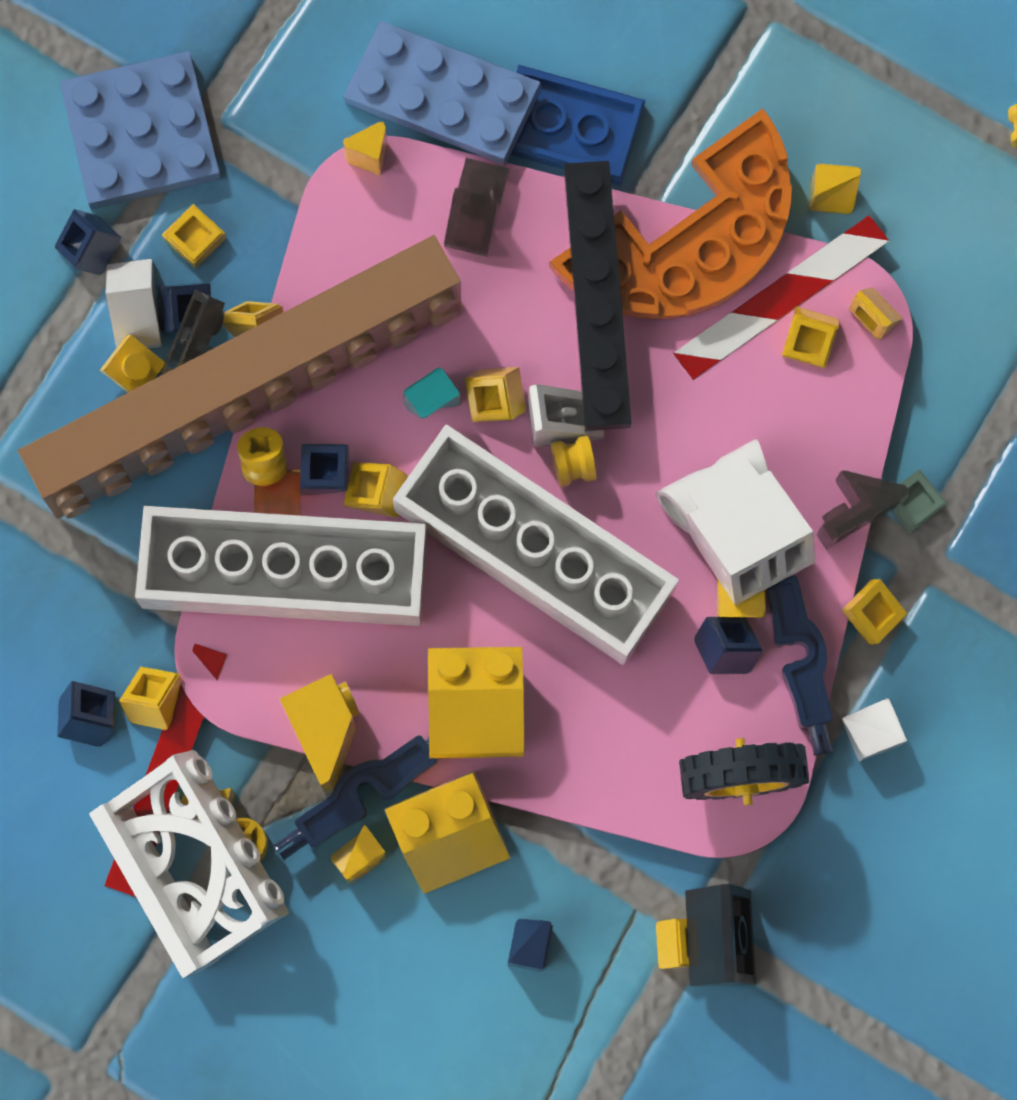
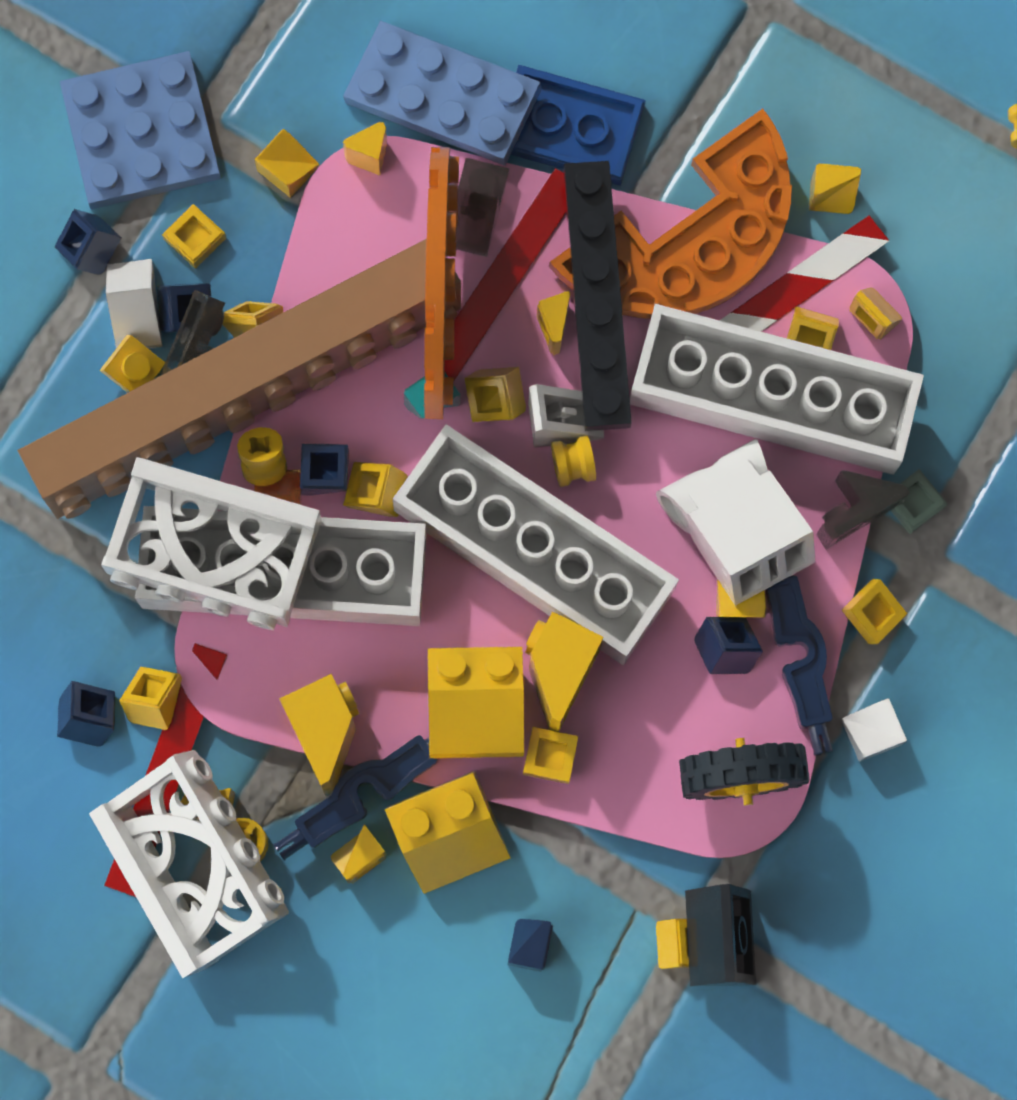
none -> white fence [101,457,322,630]
none -> yellow slope [254,129,320,198]
none -> orange plate [424,147,459,419]
none -> red sticker [445,168,567,382]
none -> yellow plate [523,727,579,784]
none -> yellow slope [525,611,604,732]
none -> yellow slope [536,291,570,355]
none -> white brick [630,304,924,475]

